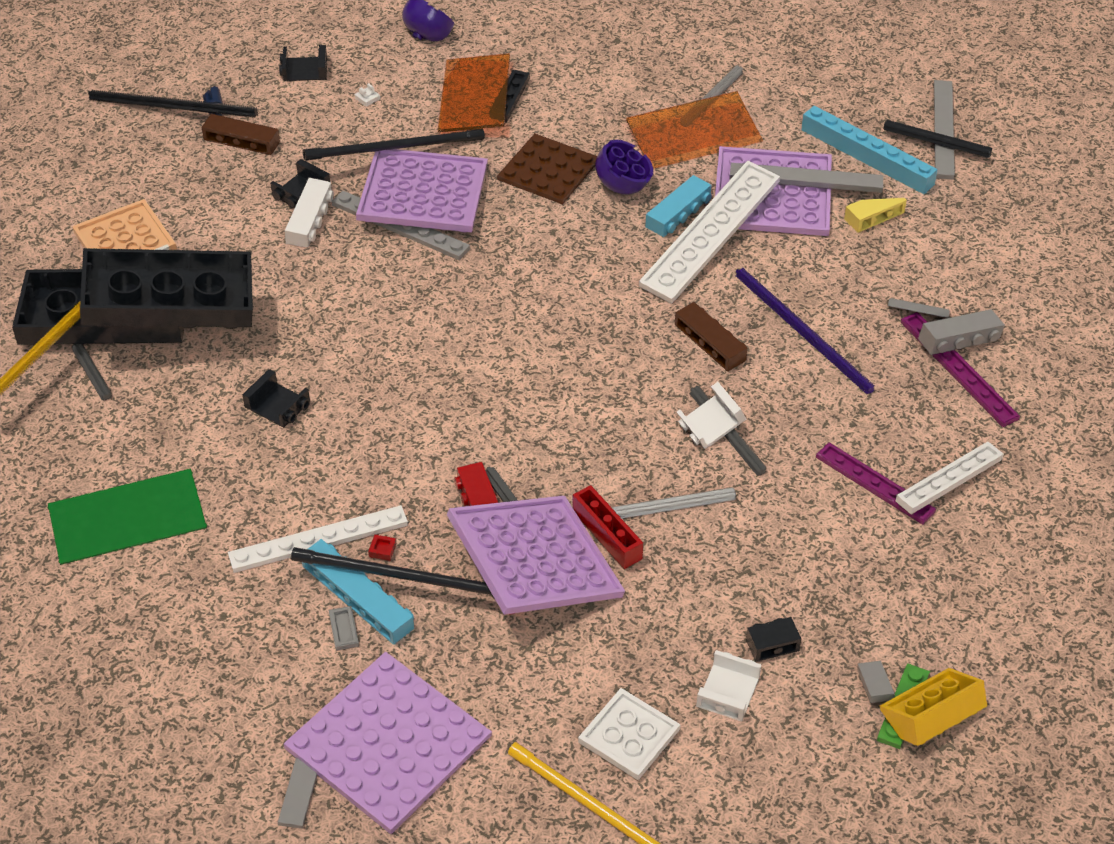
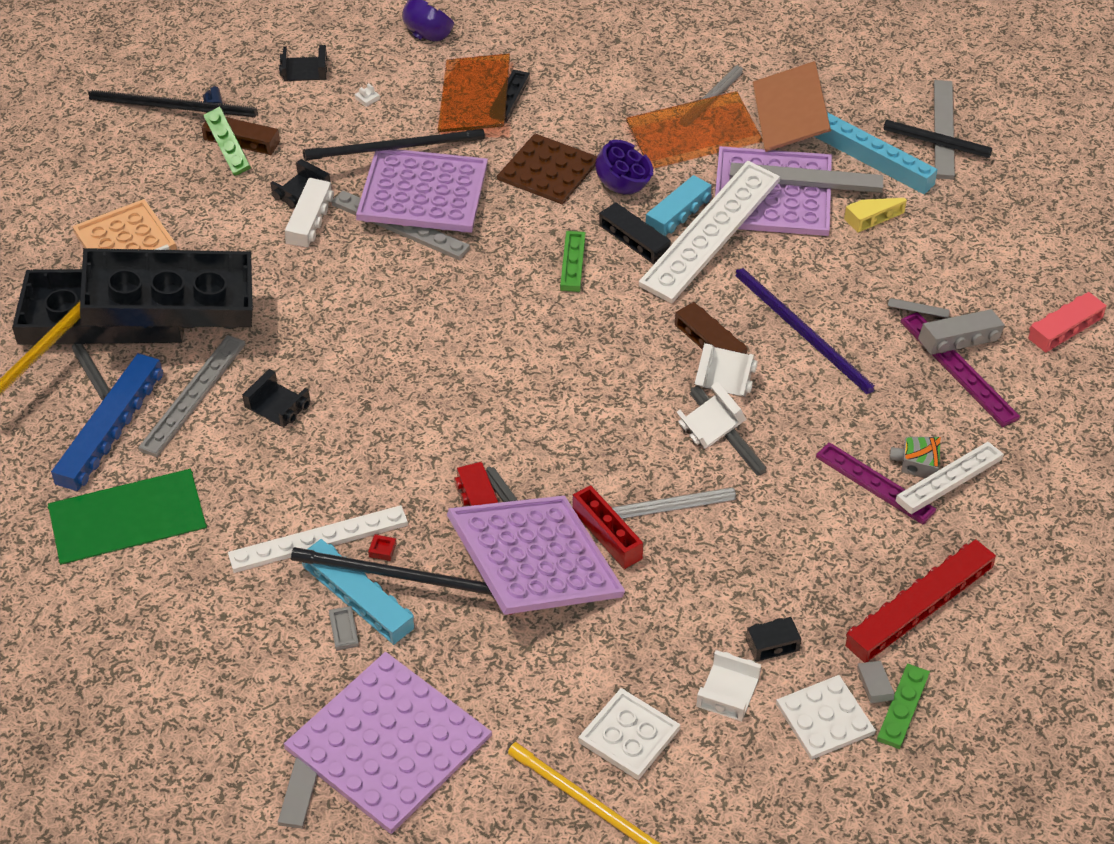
yellow slope [880,668,987,746] -> none
none -> blue brick [51,353,163,492]
none -> light grey tile [138,335,246,457]
none -> plate [203,106,251,176]
none -> bright green plate [560,231,586,292]
none -> black brick [599,202,671,265]
none -> white panel [695,343,758,397]
none -> nougat piece [753,61,831,152]
none -> white plate [776,675,876,760]
none -> red brick [845,539,996,663]
none -> torso [889,437,941,478]
none -> coral brick [1028,292,1107,353]

